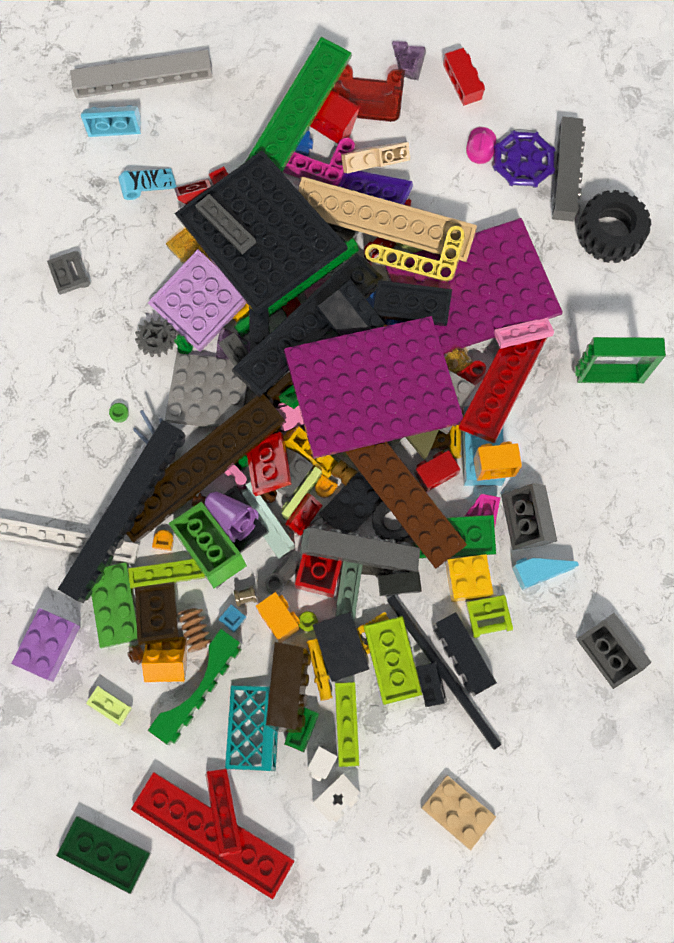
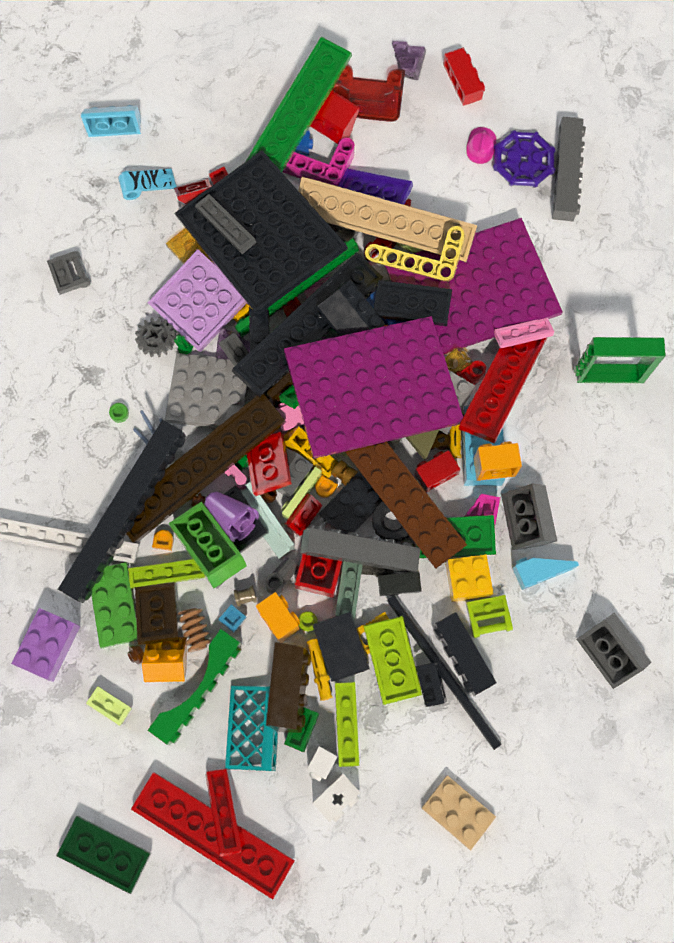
light grey brick [70,50,212,98] -> none
tan slope [341,142,410,173] -> none
black tyre [577,190,651,263] -> none

